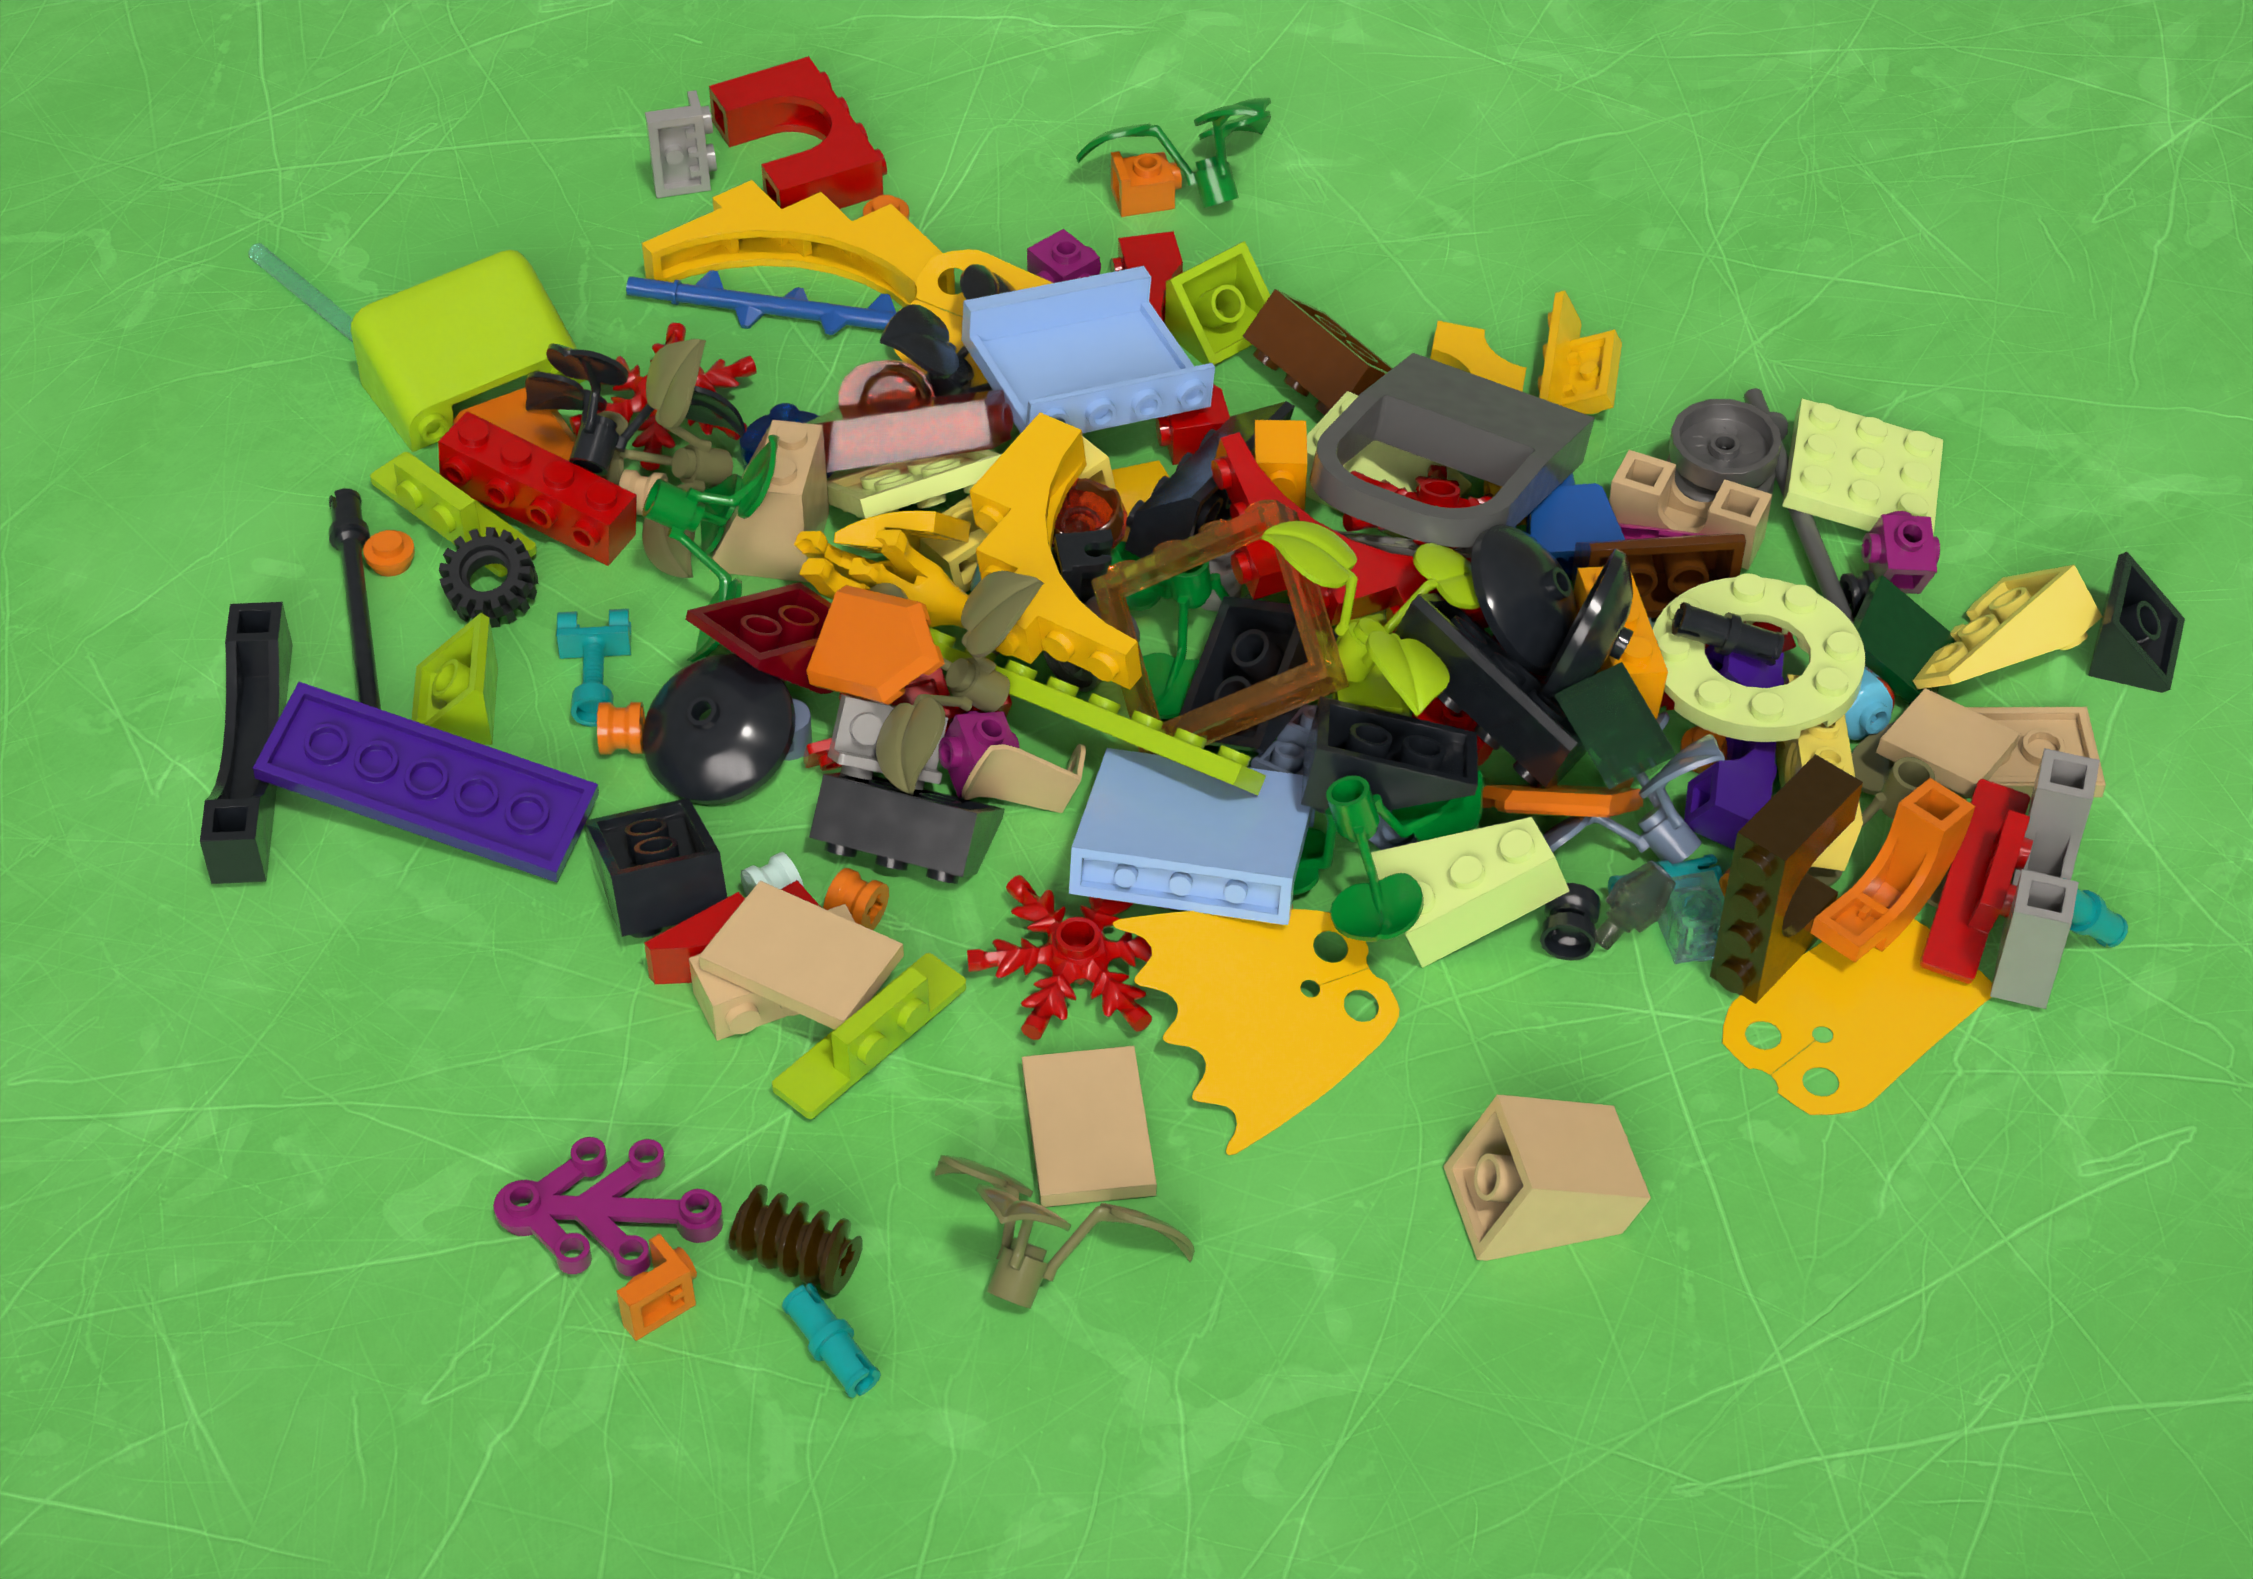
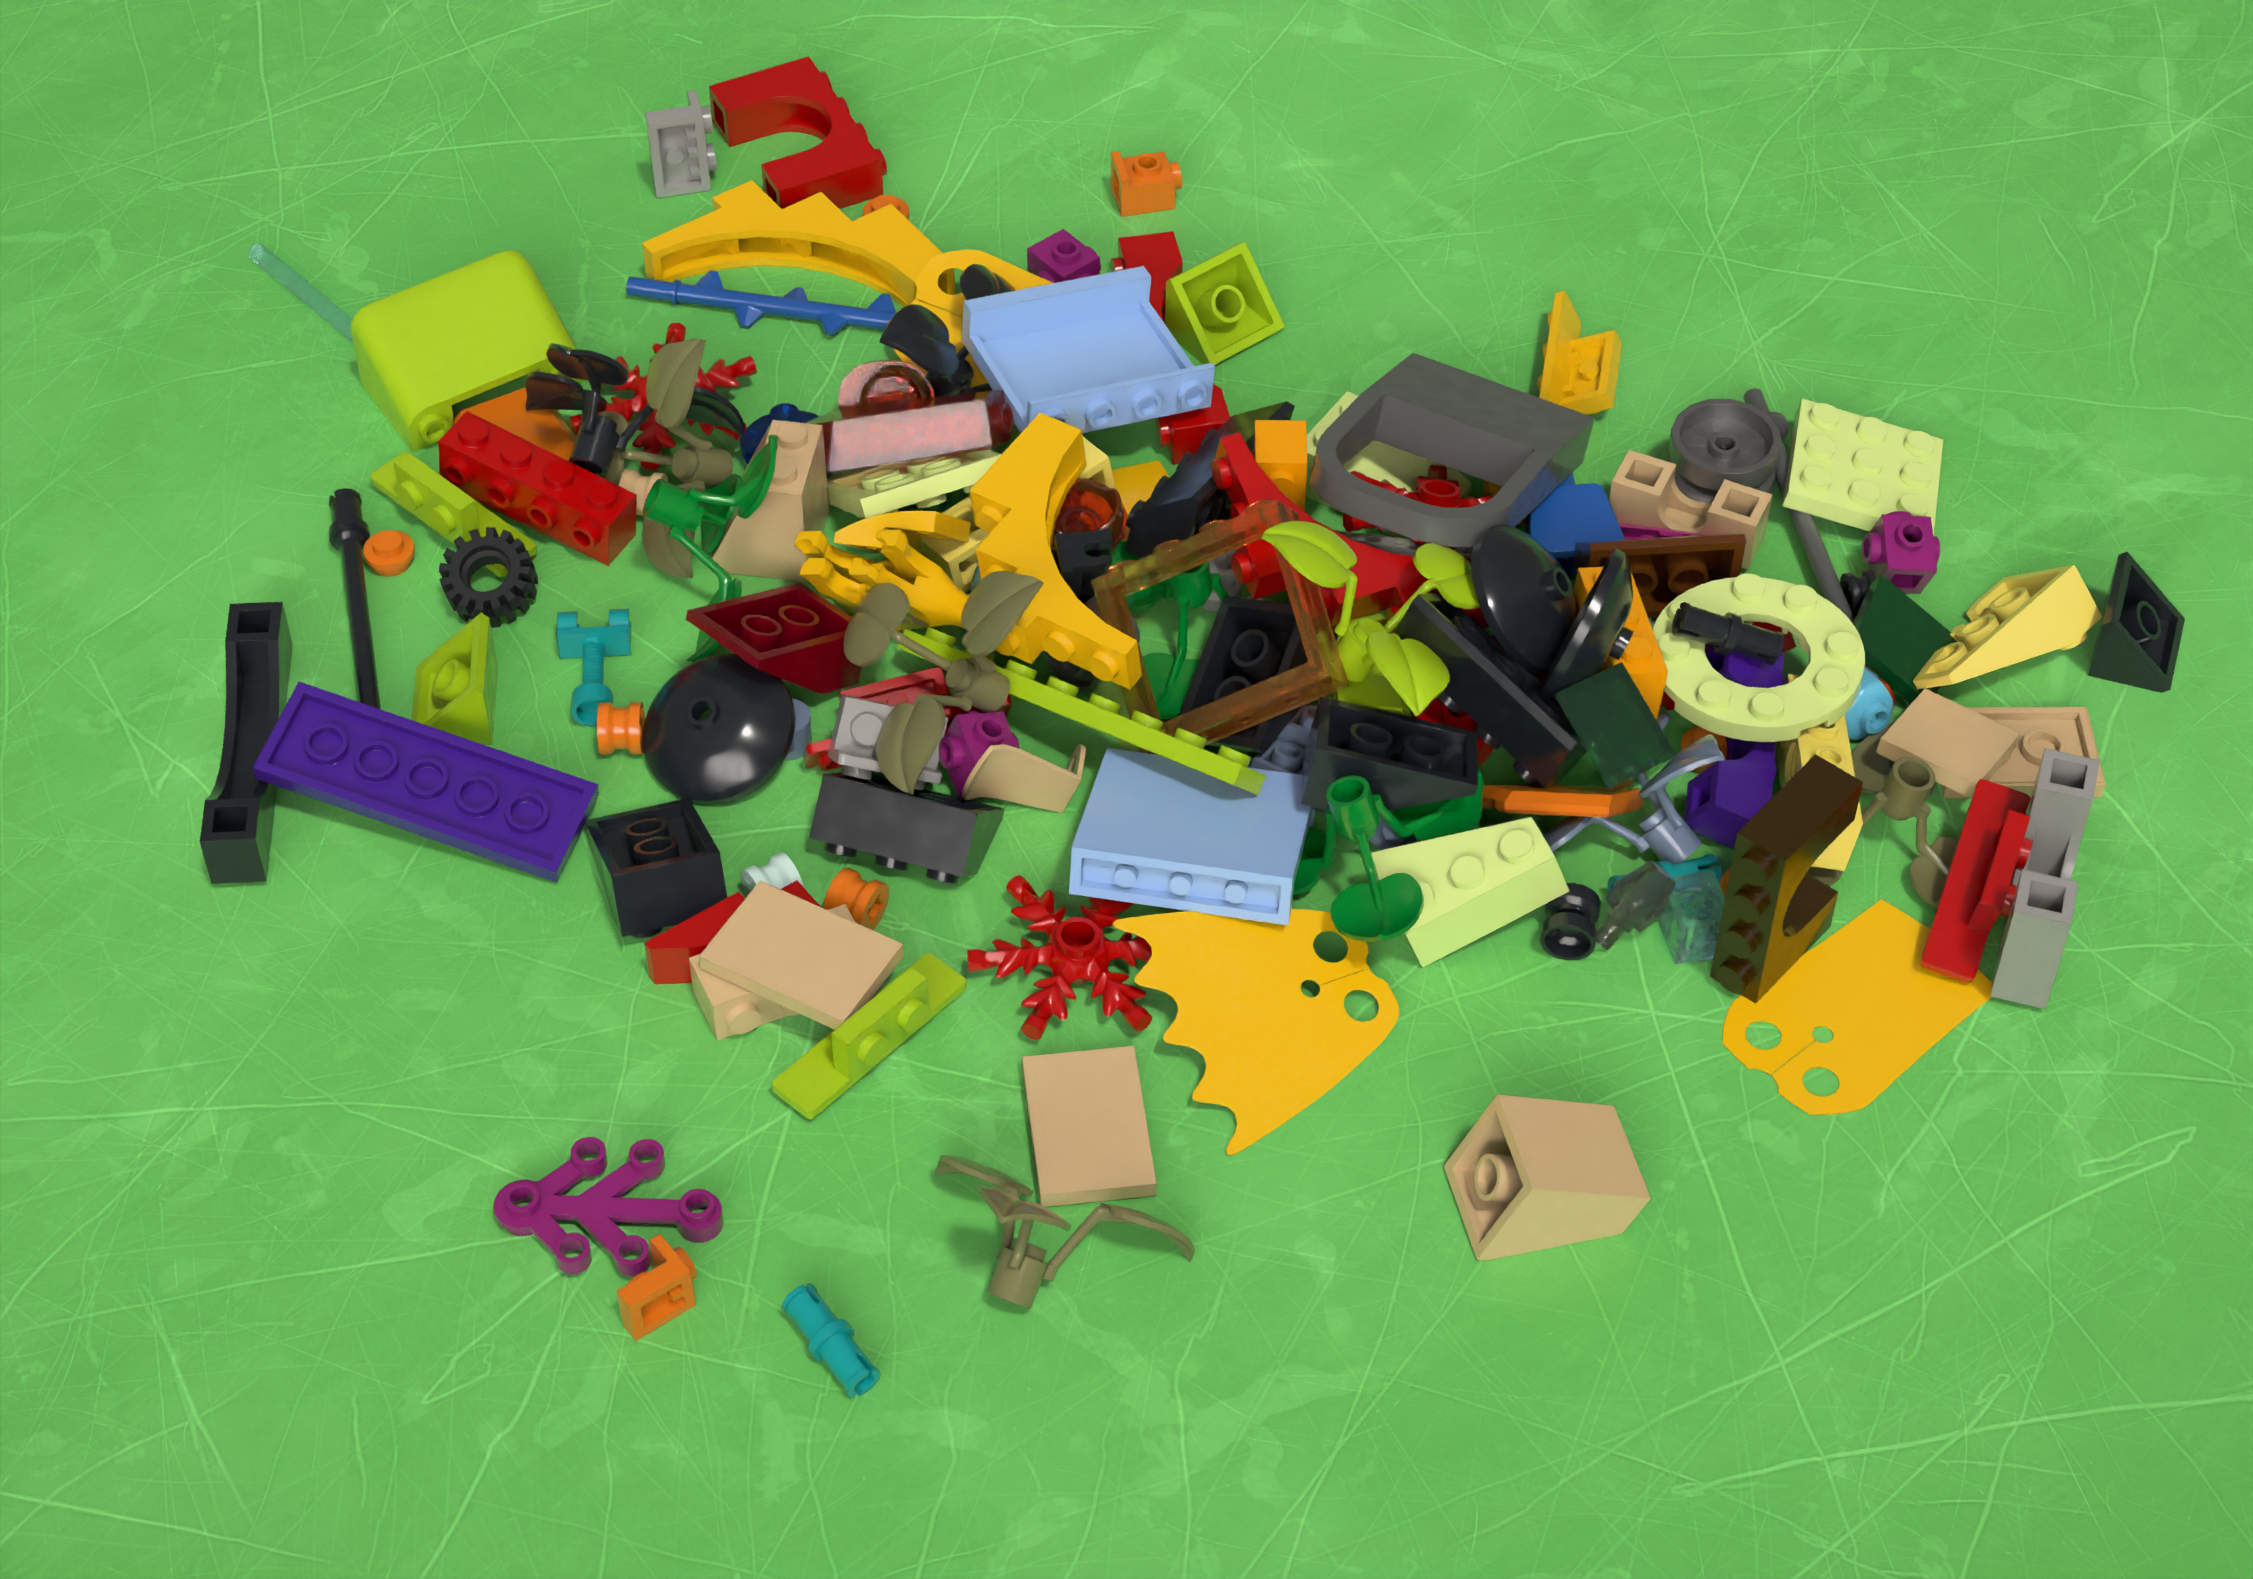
dark brown piece [729,1184,863,1295] -> none
orange tile [806,585,945,705] -> none
green plant [1076,98,1271,208] -> none
reddish brown slope [1243,289,1393,415] -> none
yellow tile [1430,321,1527,392] -> none
orange arch [1810,778,1976,963] -> none
teal pin [2063,878,2128,947] -> none

